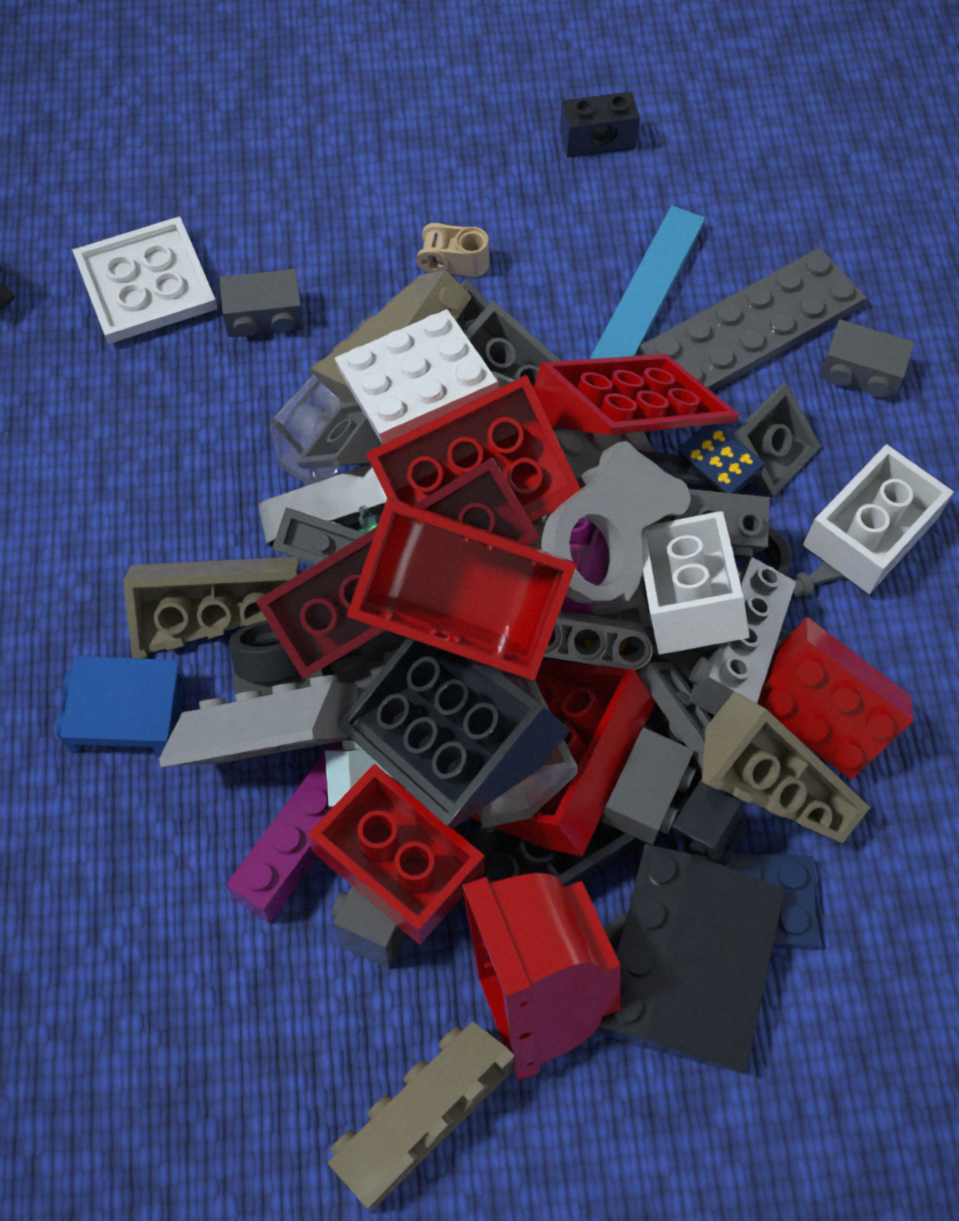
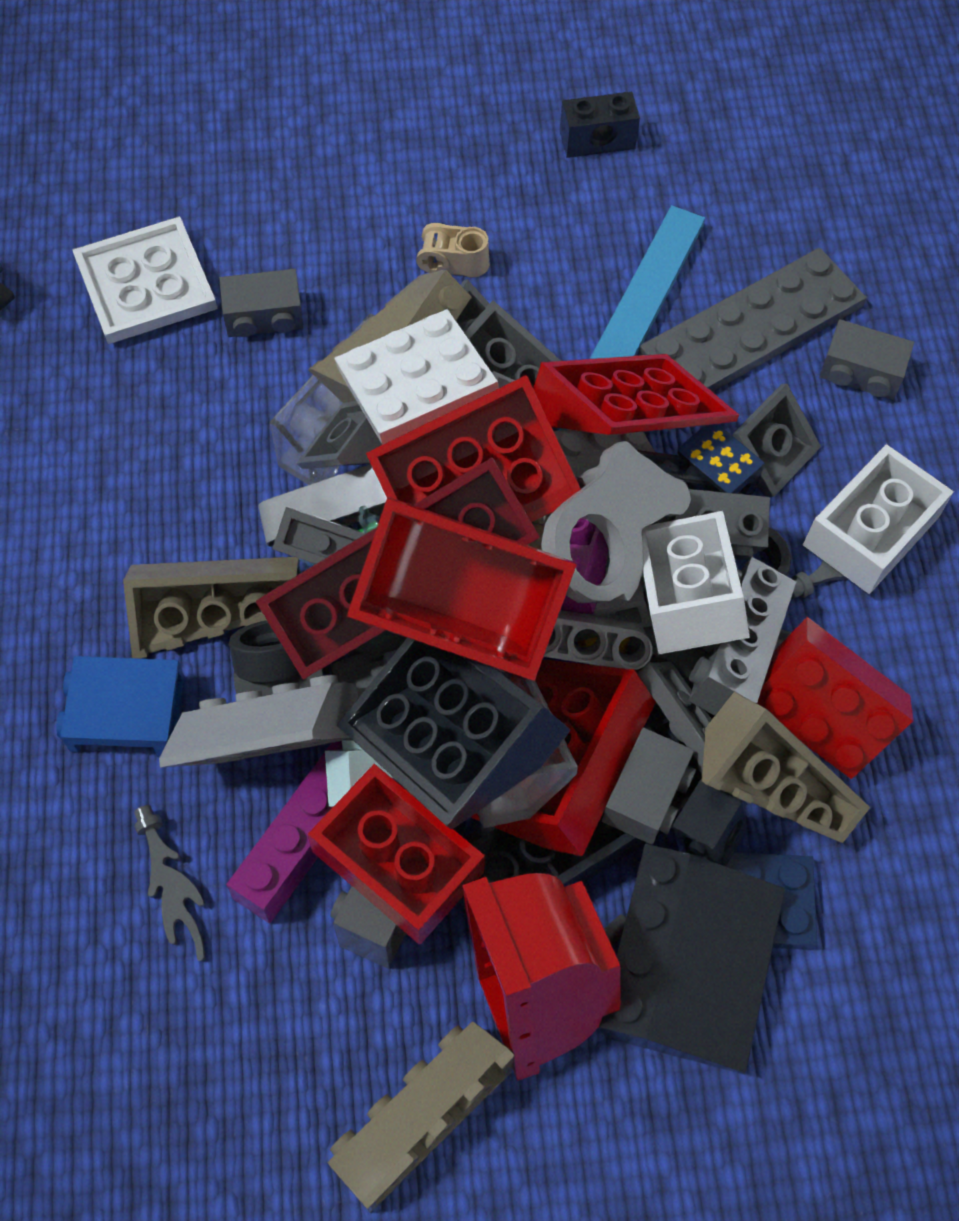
none -> dark grey piece [134,805,205,962]

